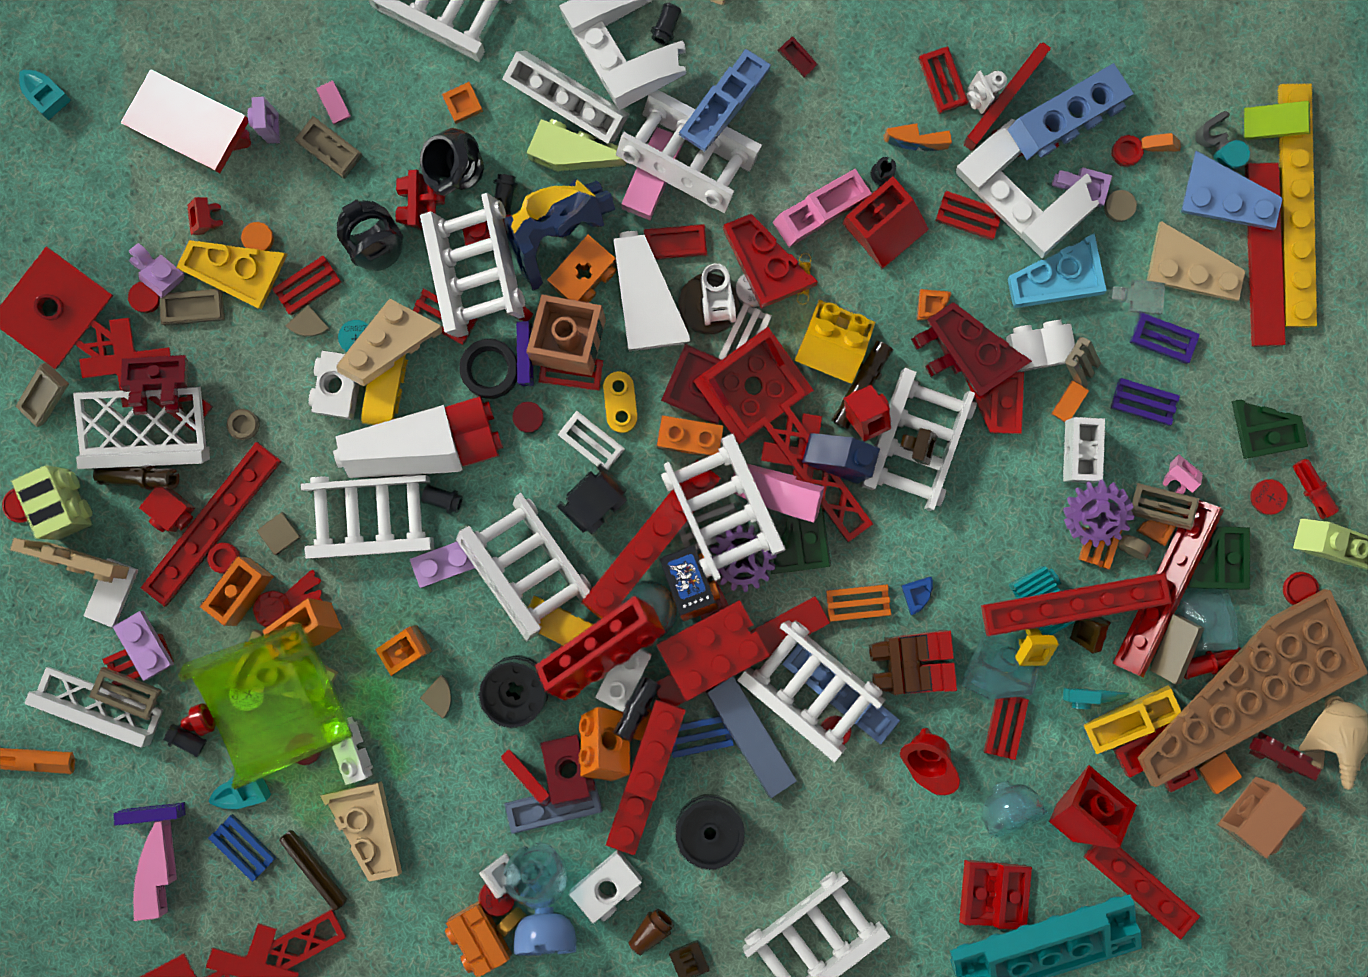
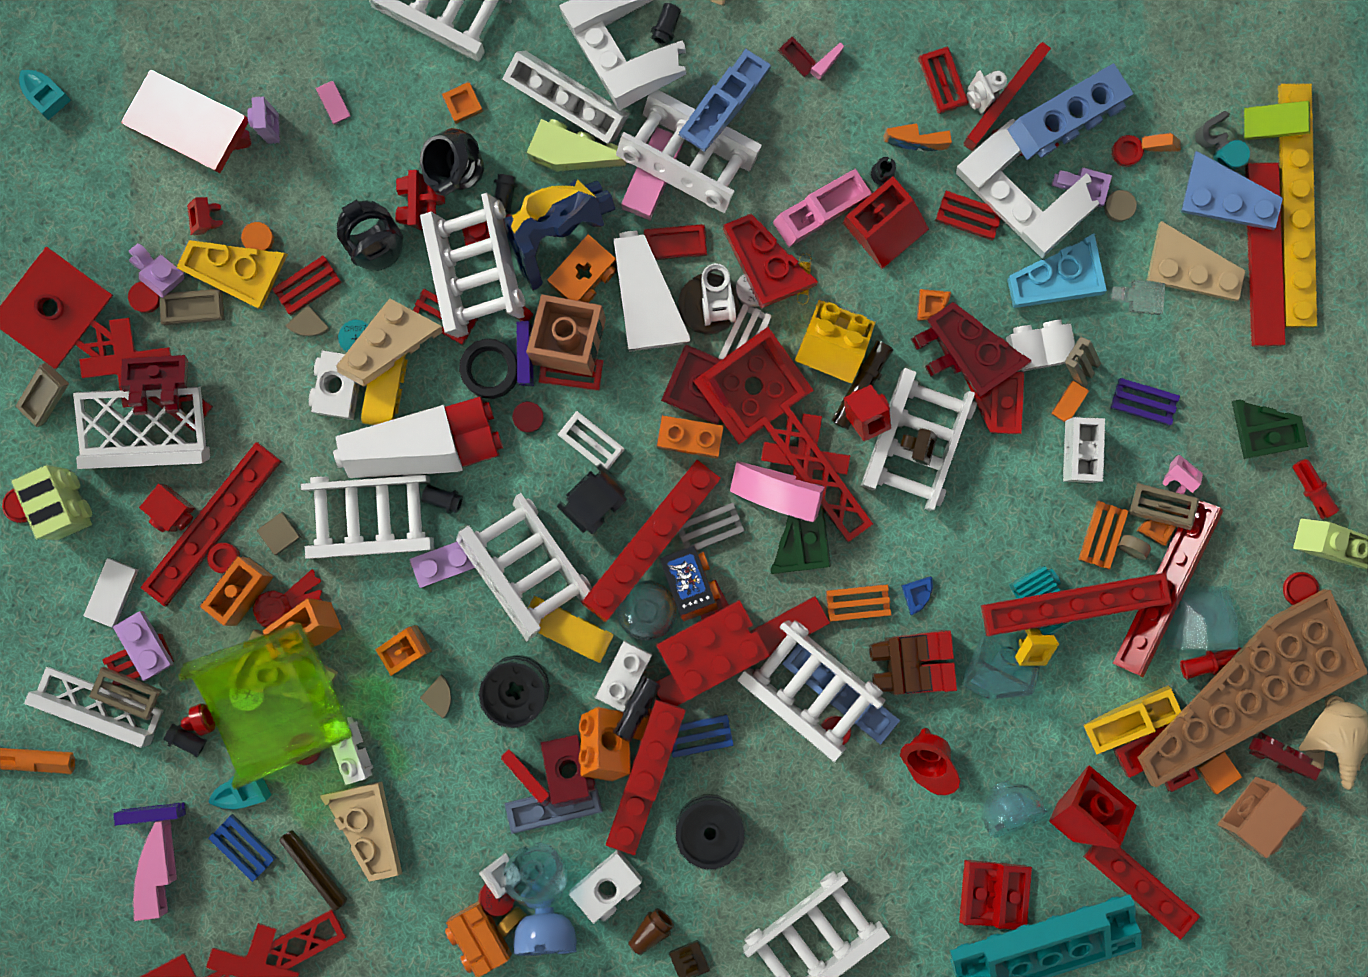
tan wing [10,538,130,583] -> none
dark brown pin [93,465,180,490] -> none
dark tan tile [227,409,260,440] -> none
dark tan plate [294,116,363,179] -> none
red brick [535,595,665,701] -> none
yellow plate [603,371,638,433] -> none
white fence [661,434,785,582] -> none
sand blue tile [705,676,796,798] -> none
medium lavender gear [710,524,776,592] -> none
dark blue slope [802,433,880,484] -> none
red tile [984,692,1029,760] -> none
medium lavender gear [1063,480,1134,547] -> none
teal plate [1063,688,1129,709] -> none
dark brown tile [1070,616,1111,654] -> none
dark purple tile [1129,313,1200,364] -> none
dark tan tile [1150,614,1204,684] -> none
dark green wing [1187,527,1250,590] -> none
red piece [1250,479,1288,515] -> none
none -> bright pink piece [810,43,844,80]

